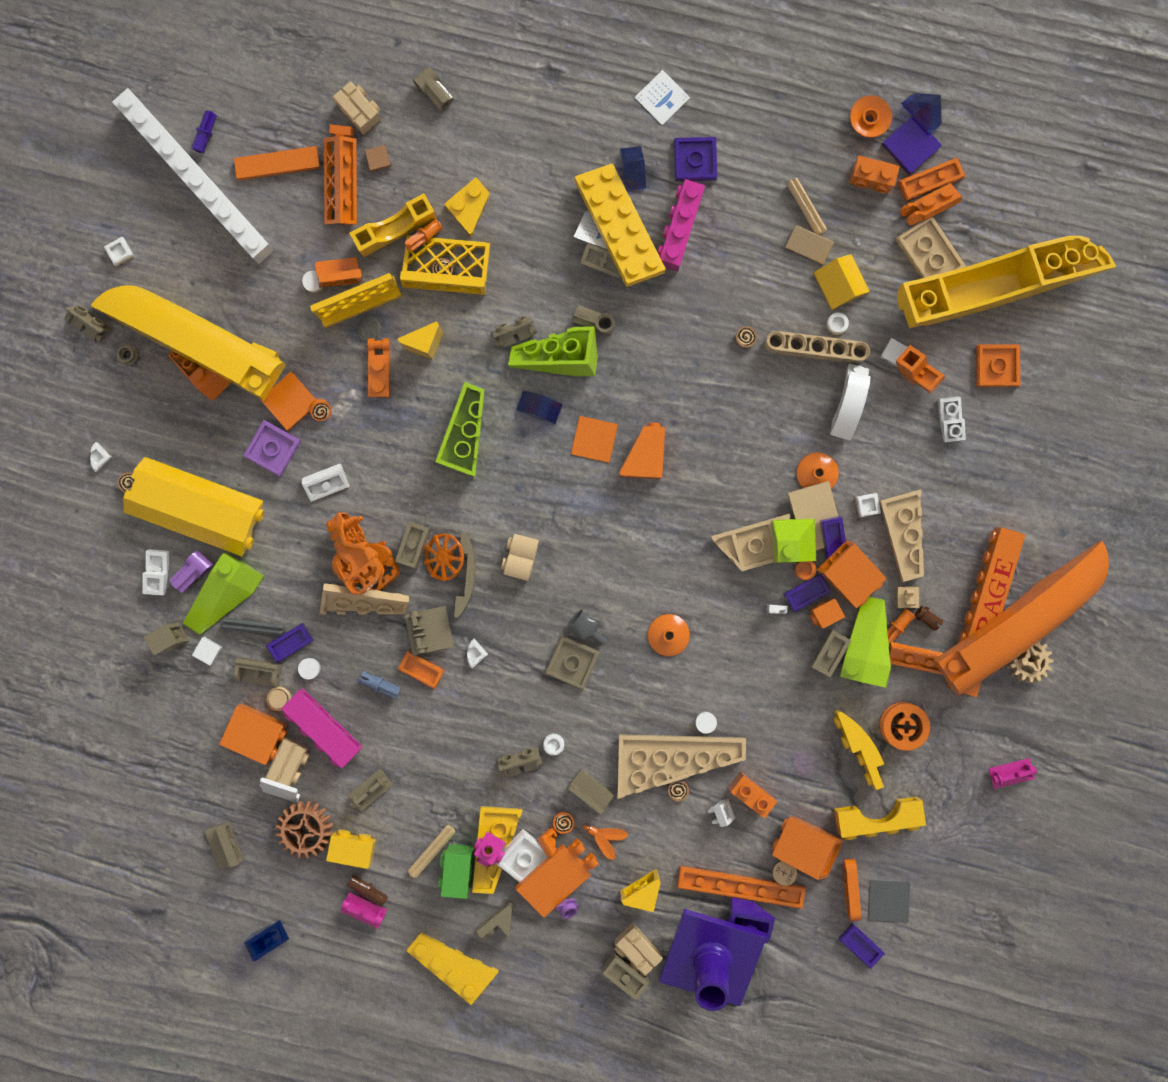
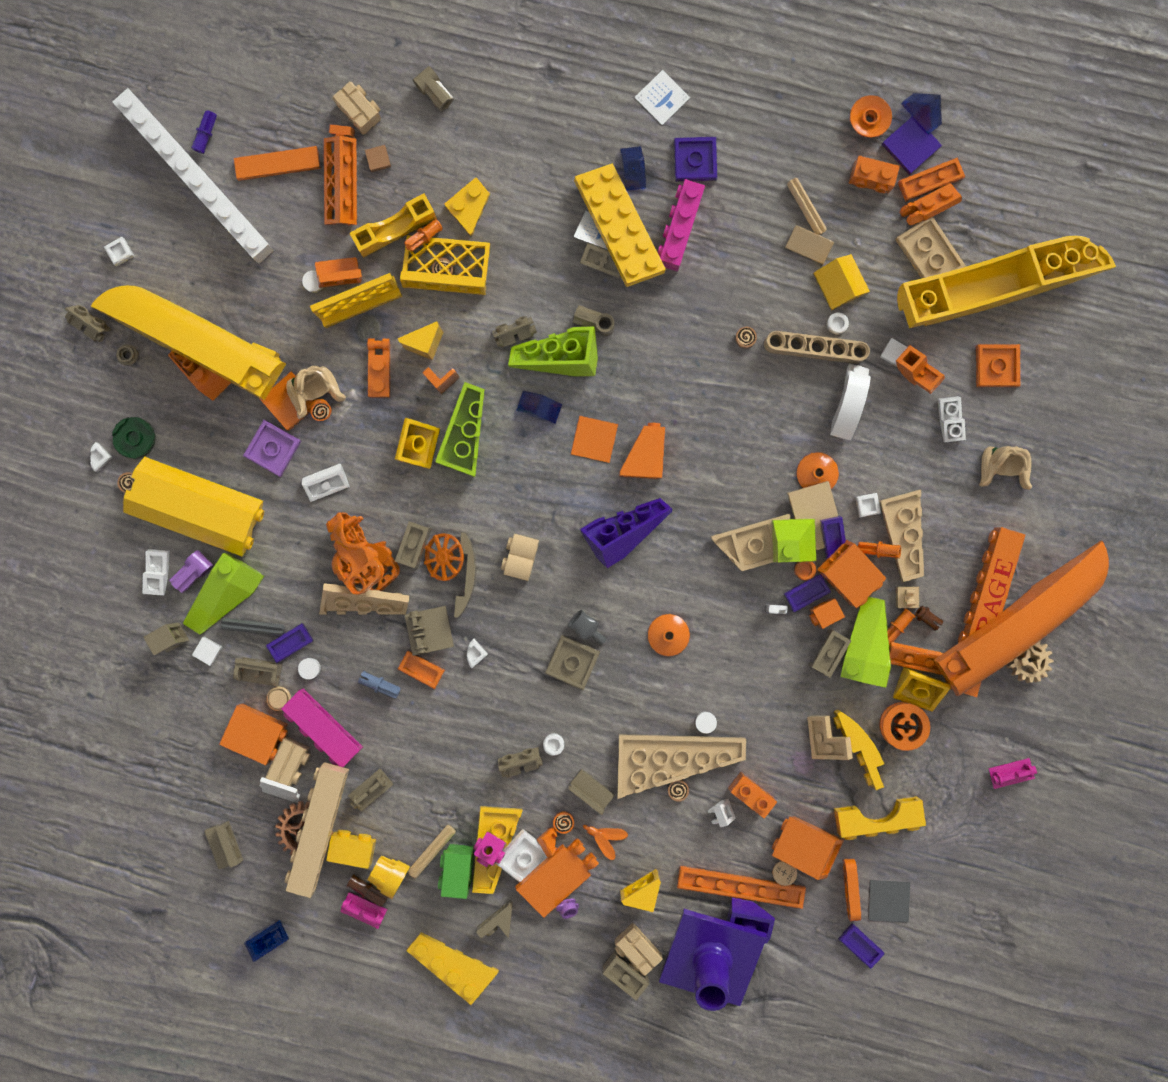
none -> dark green tile [112,417,156,459]
none -> tan brick [284,762,349,898]
none -> tan hair [286,366,346,419]
none -> yellow piece [367,855,410,899]
none -> yellow slope [395,418,440,469]
none -> orange panel [422,367,460,394]
none -> dark purple wedge [580,498,672,568]
none -> tan plate [807,716,853,760]
none -> orange axle [858,541,902,559]
none -> yellow slope [893,667,951,712]
none -> tan hair [979,446,1032,490]

